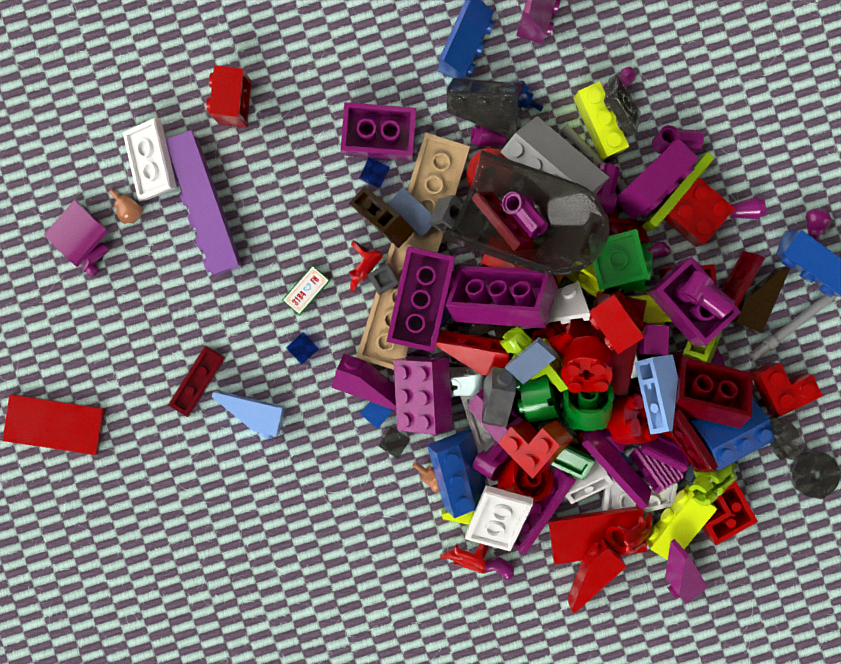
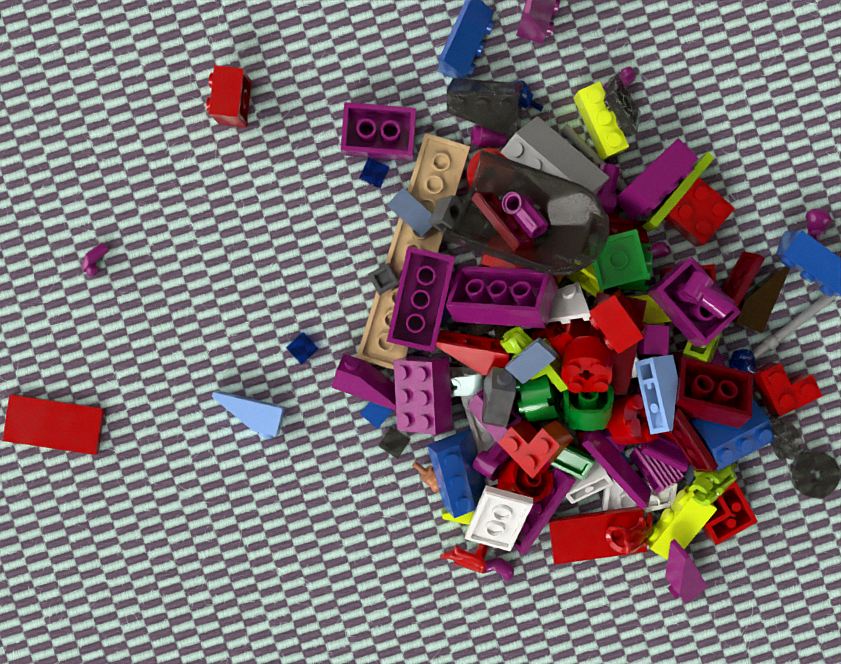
magenta slope [44,200,109,267] -> none
nougat piece [109,189,143,224] -> none
white tile [123,118,177,201] -> none
medium lavender brick [166,130,243,276] -> none
dark red tile [168,345,226,417] -> none
white tile [282,265,331,316] -> none
dark brown slope [349,186,415,248] -> none
red piece [349,240,384,292] -> none
red slope [567,538,627,614] -> none
magenta piece [651,125,704,154] -> none
magenta cone [729,196,766,220] -> none
none -> clear blue piece [728,349,757,386]

